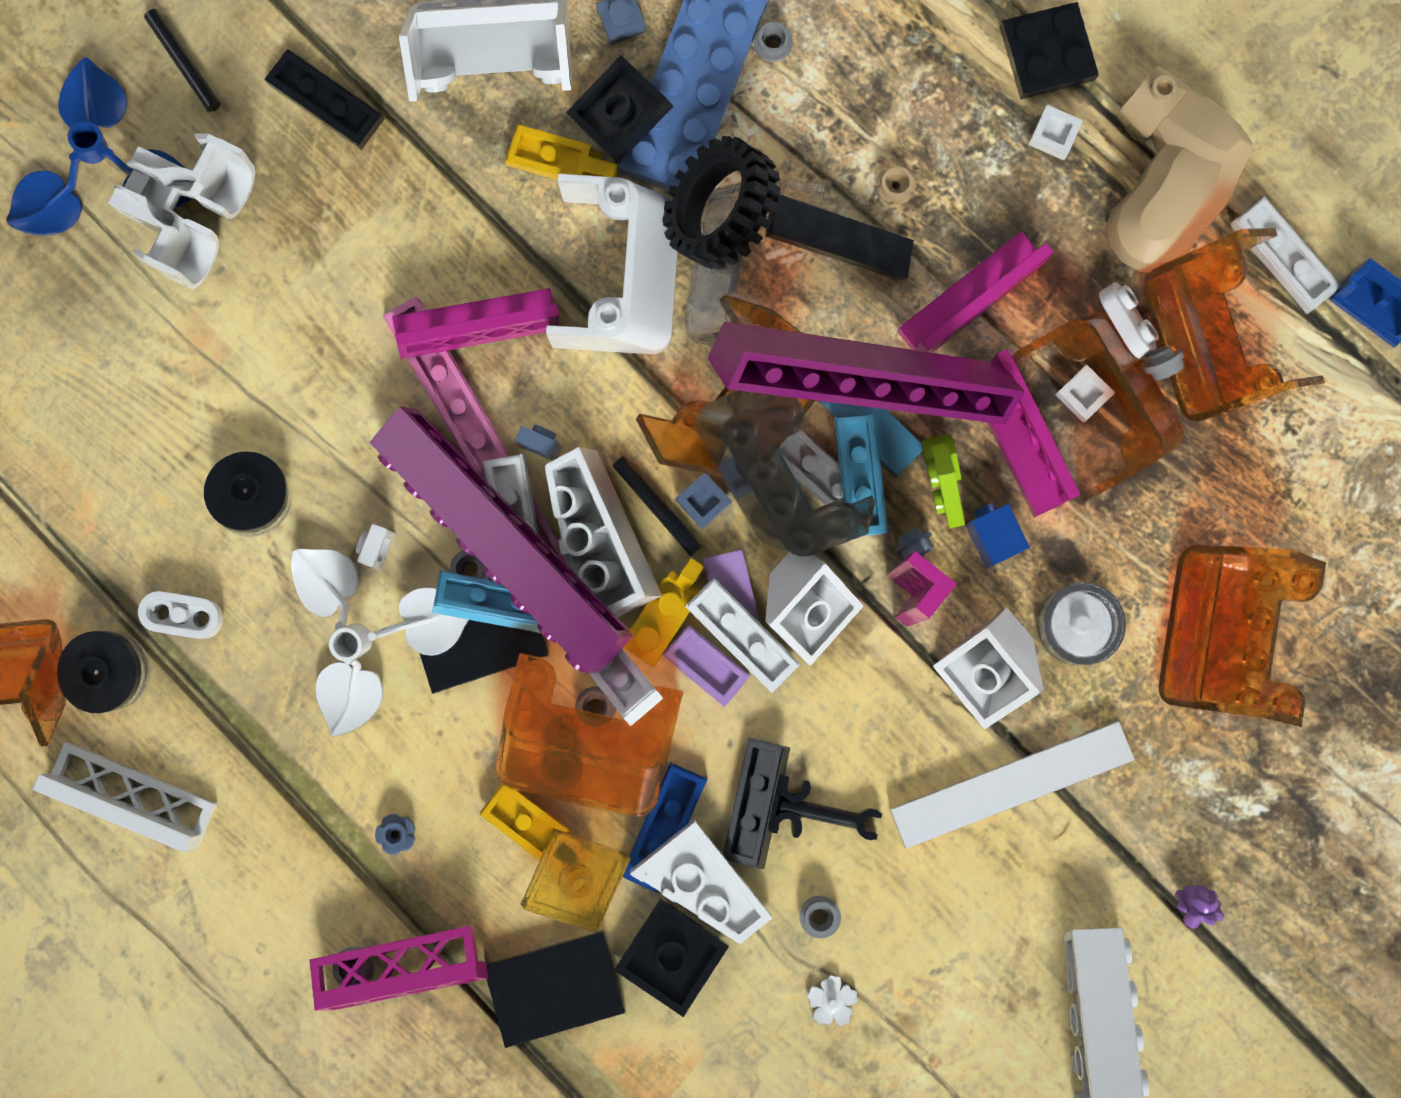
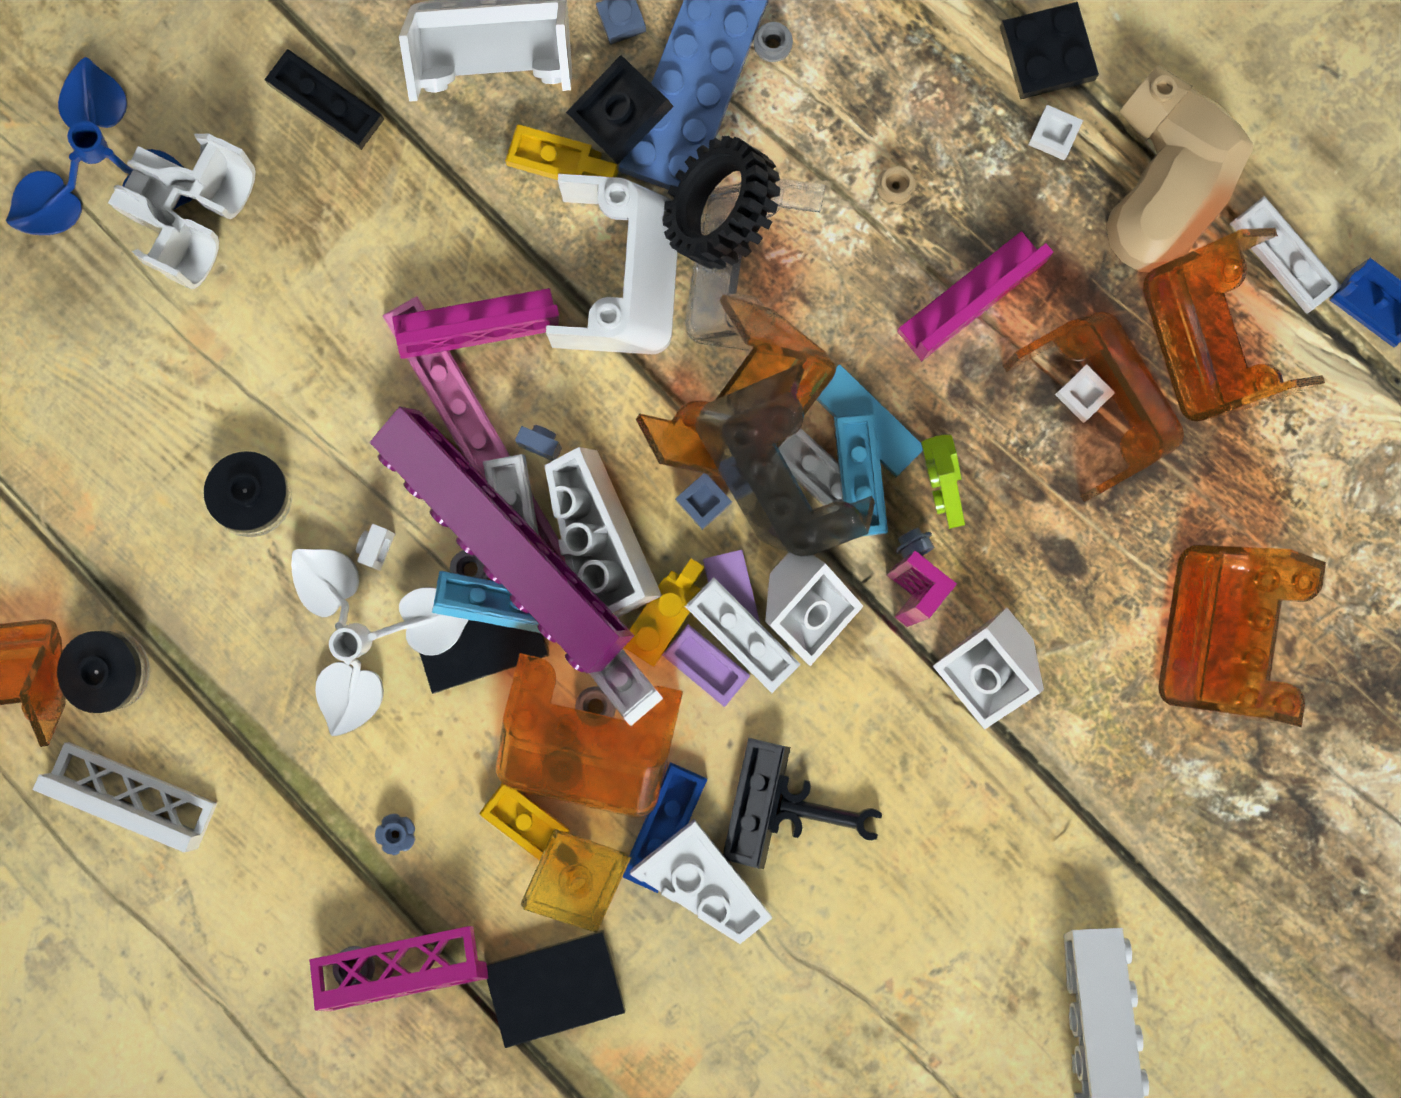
white plate [138,591,223,639] -> none
black bar [144,9,221,112] -> none
black bar [612,456,702,557] -> none
black plate [614,898,729,1017] -> none
magenta brick [707,321,1024,424] -> none
black tile [765,194,914,280] -> none
light grey plate [799,896,841,938] -> none
white plant [807,975,858,1027] -> none
white tile [890,722,1135,849] -> none
blue brick [965,502,1030,569] -> none
dark pink fence [987,349,1081,518] -> none
clear piece [1037,583,1126,666] -> none
white plate [1099,282,1159,359] -> none
light grey plate [1143,346,1185,381] -> none
medium lavender plant [1175,885,1224,929] -> none

